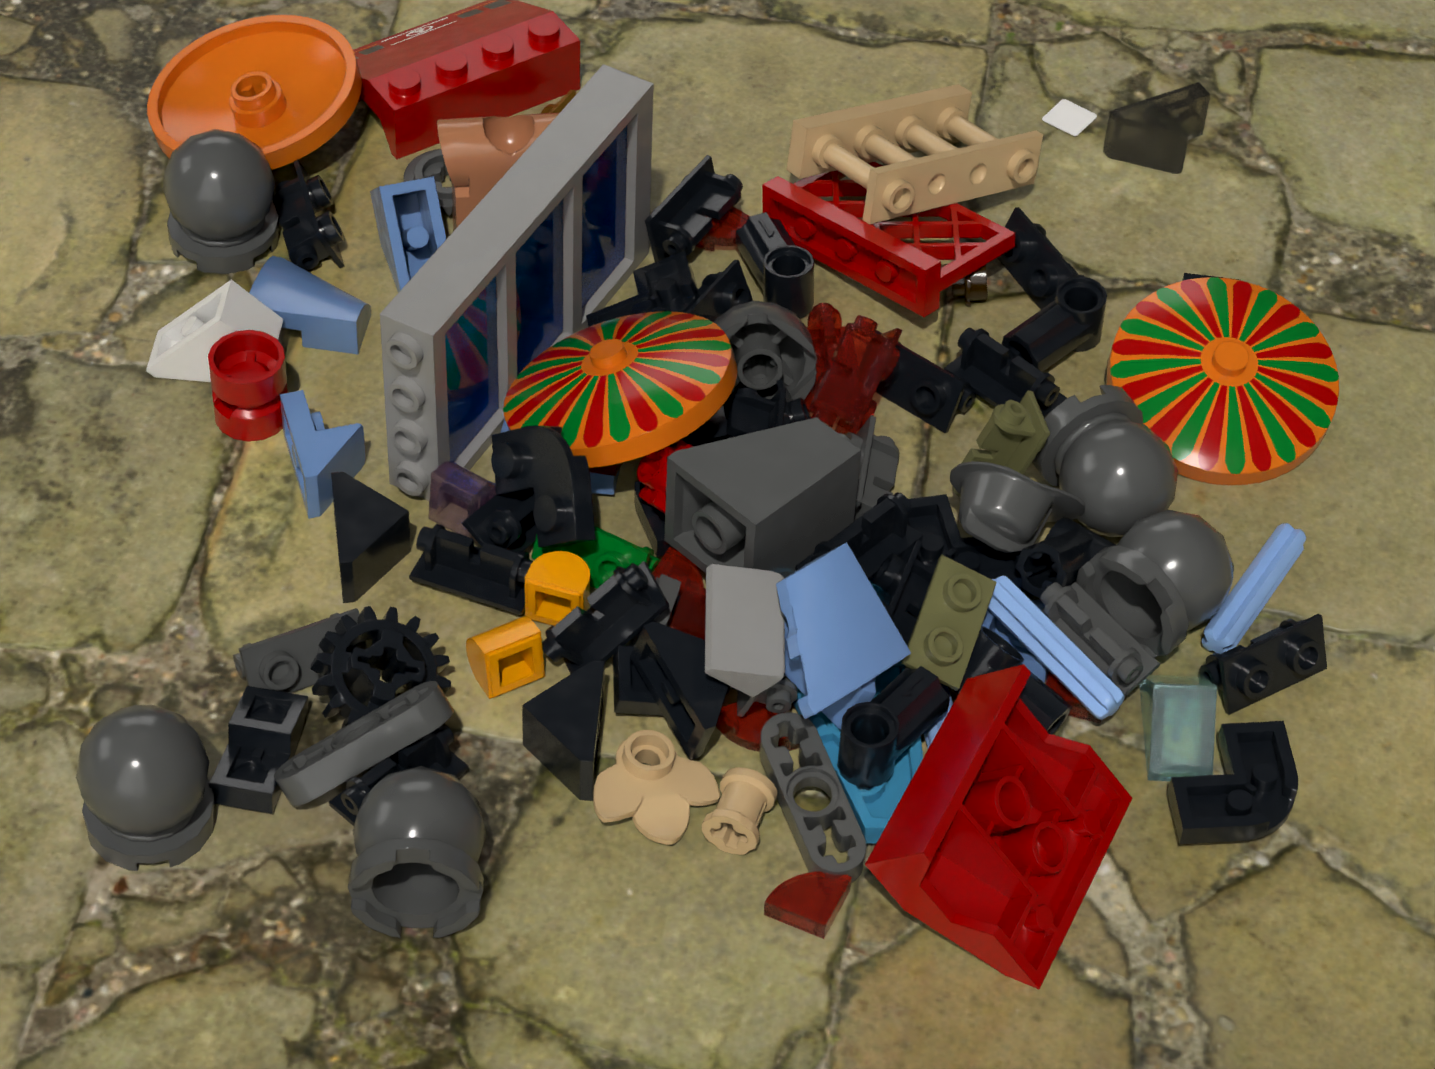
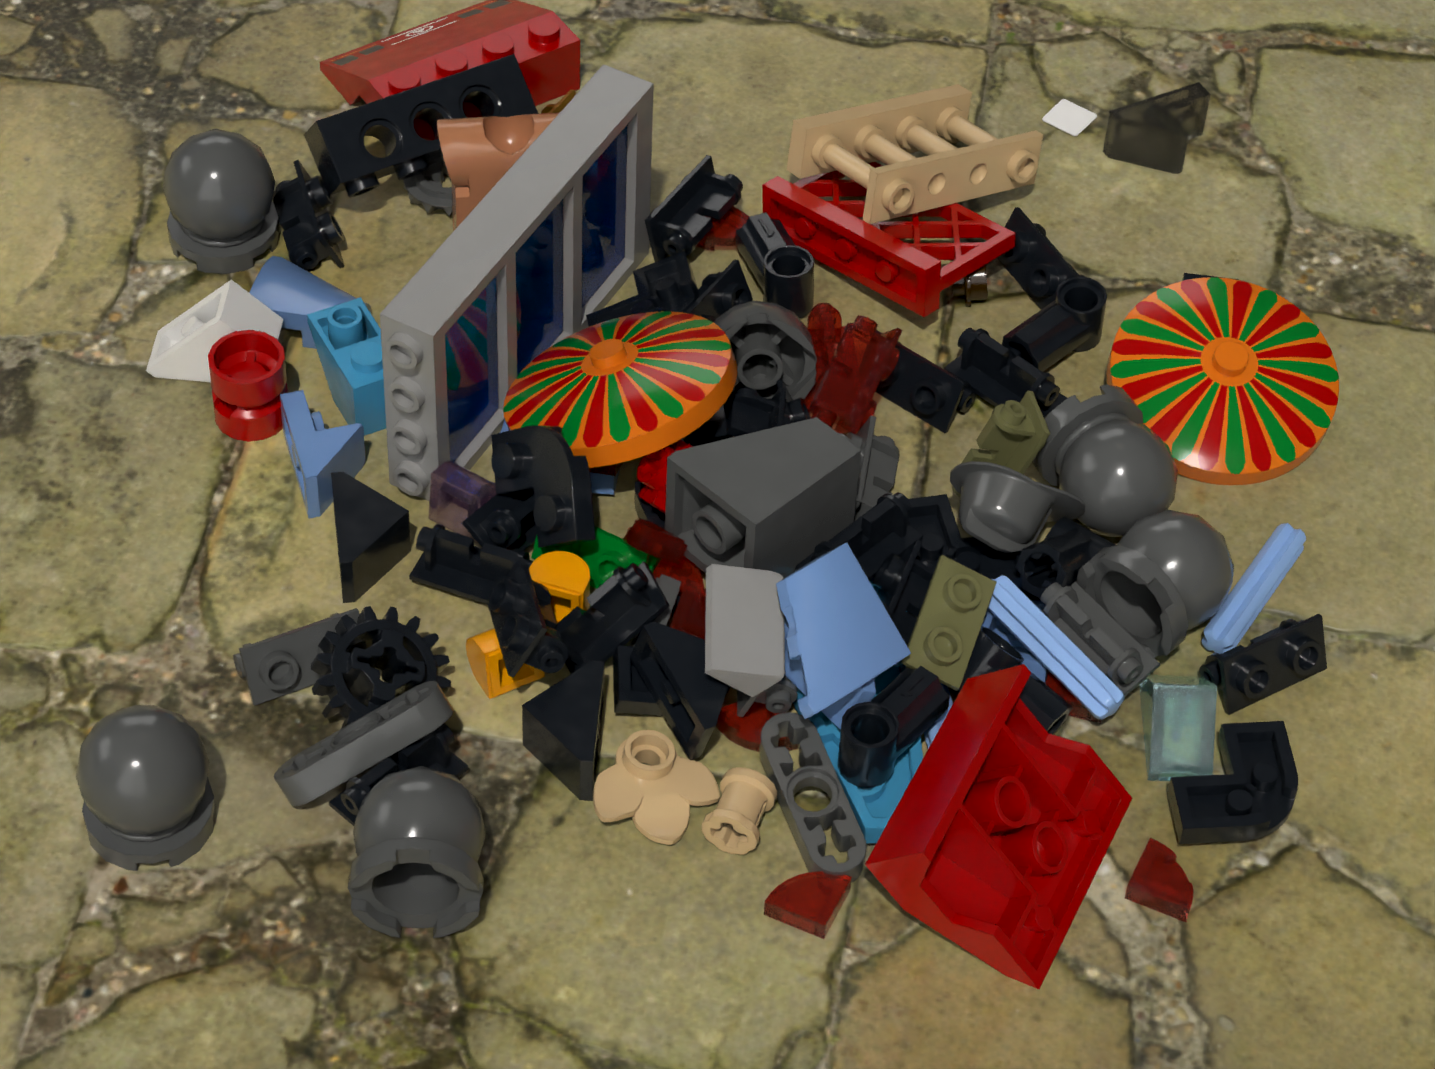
orange dish [147,15,362,170] -> none
black slope [209,686,308,814] -> none
medium blue slope [370,176,447,293] -> none
none -> black brick [304,54,539,198]
none -> dark azure slope [307,297,386,436]
none -> black hinge [487,557,569,678]
none -> clear red tile [623,518,688,565]
none -> clear red tile [1125,838,1193,922]

